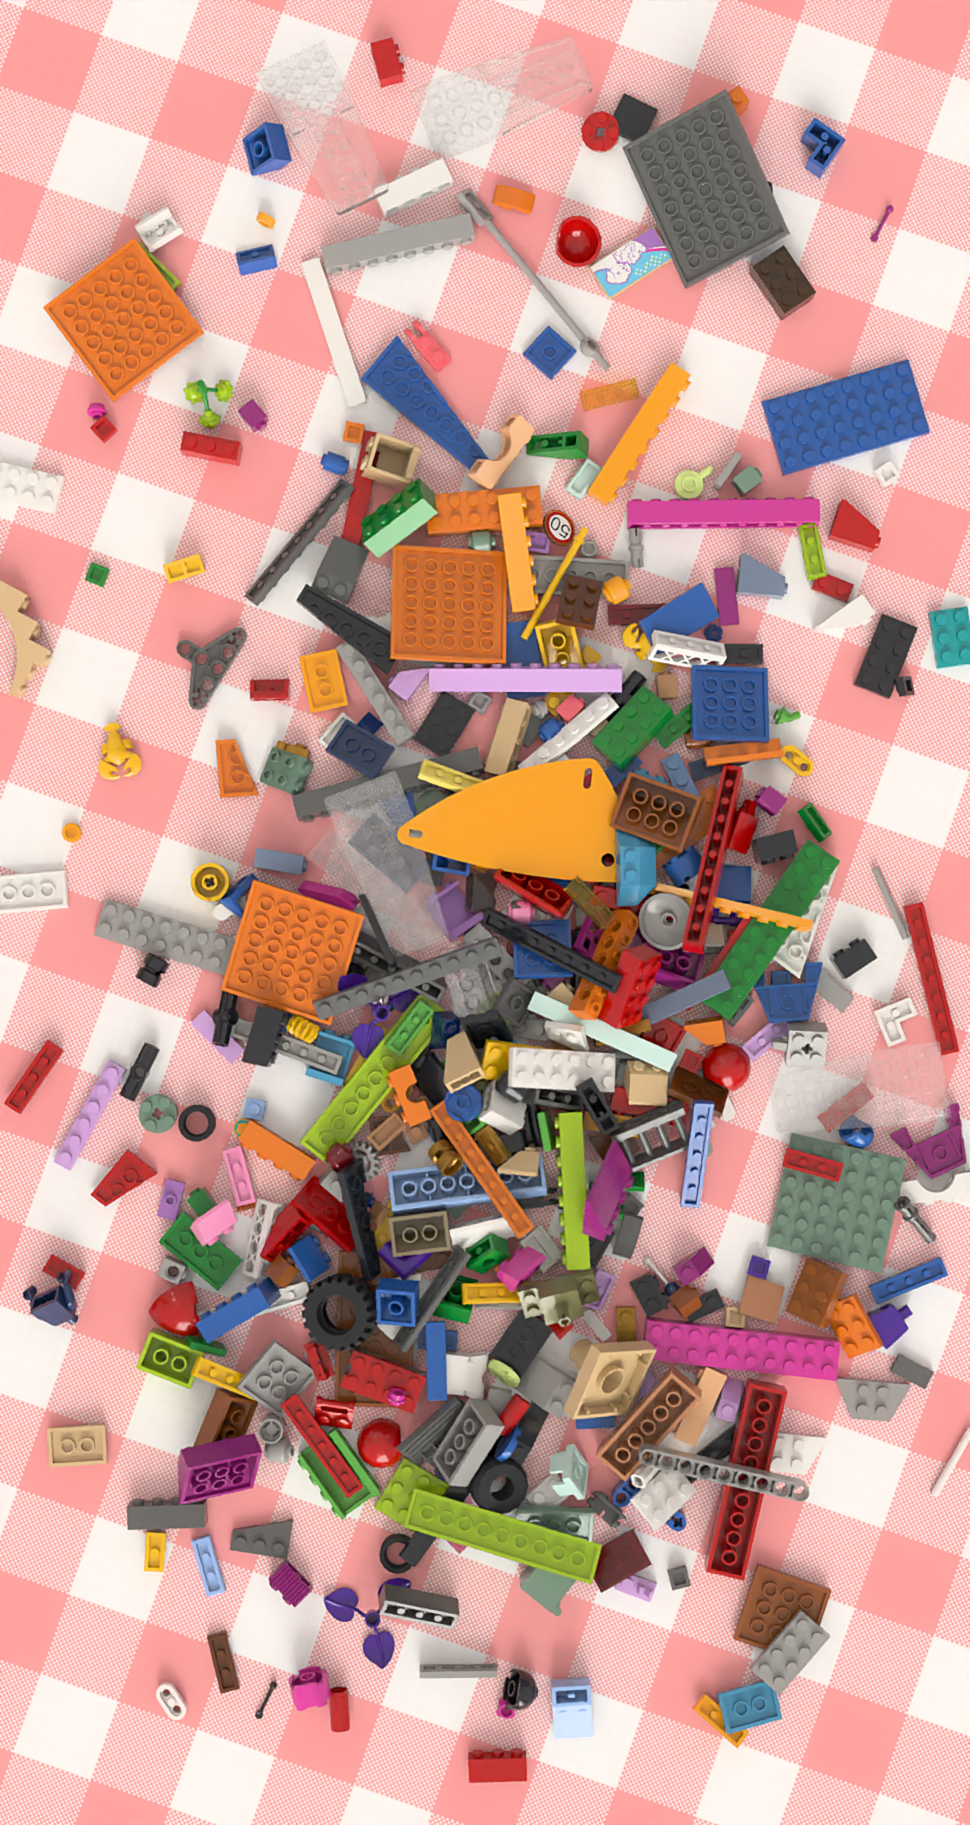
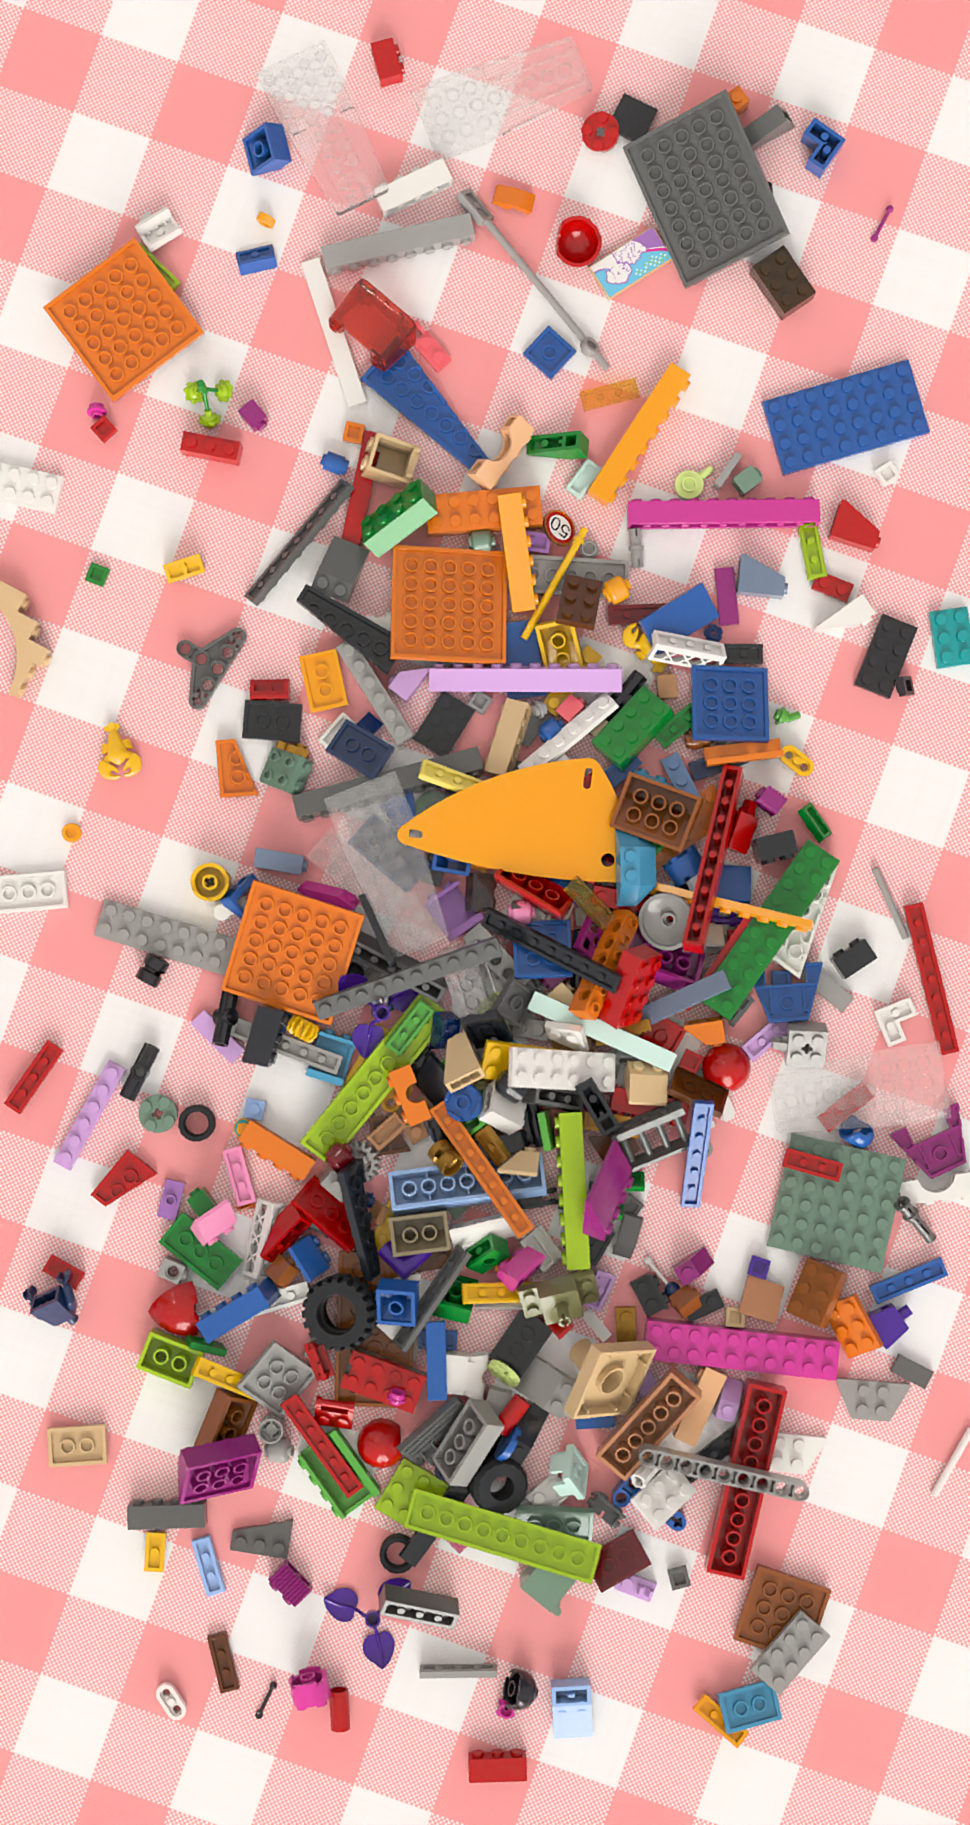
none -> black plate [242,700,303,743]
none -> clear red windscreen [329,278,416,372]
none -> dark grey slope [744,104,795,150]

